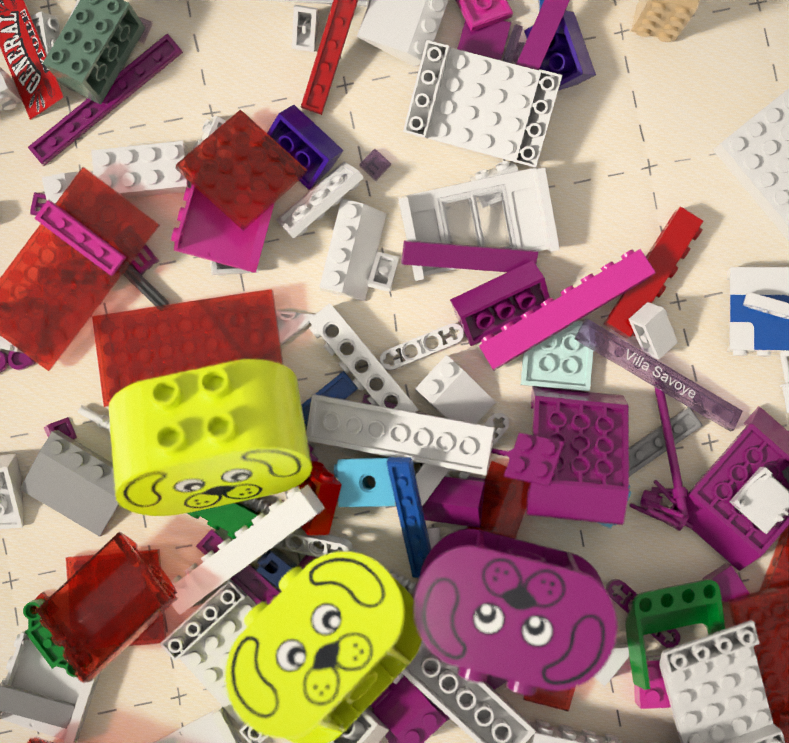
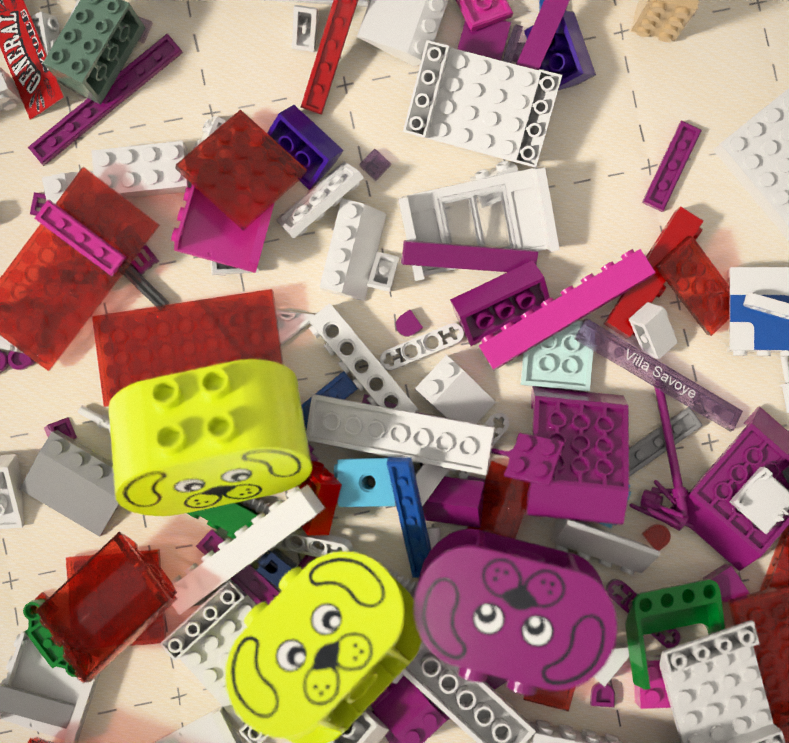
none -> magenta tile [396,309,423,337]
none -> white slope [550,518,660,575]
none -> magenta tile [590,682,615,707]
none -> clear red tile [641,524,671,551]
none -> magenta tile [642,120,702,212]
none -> clear red plate [655,236,730,336]

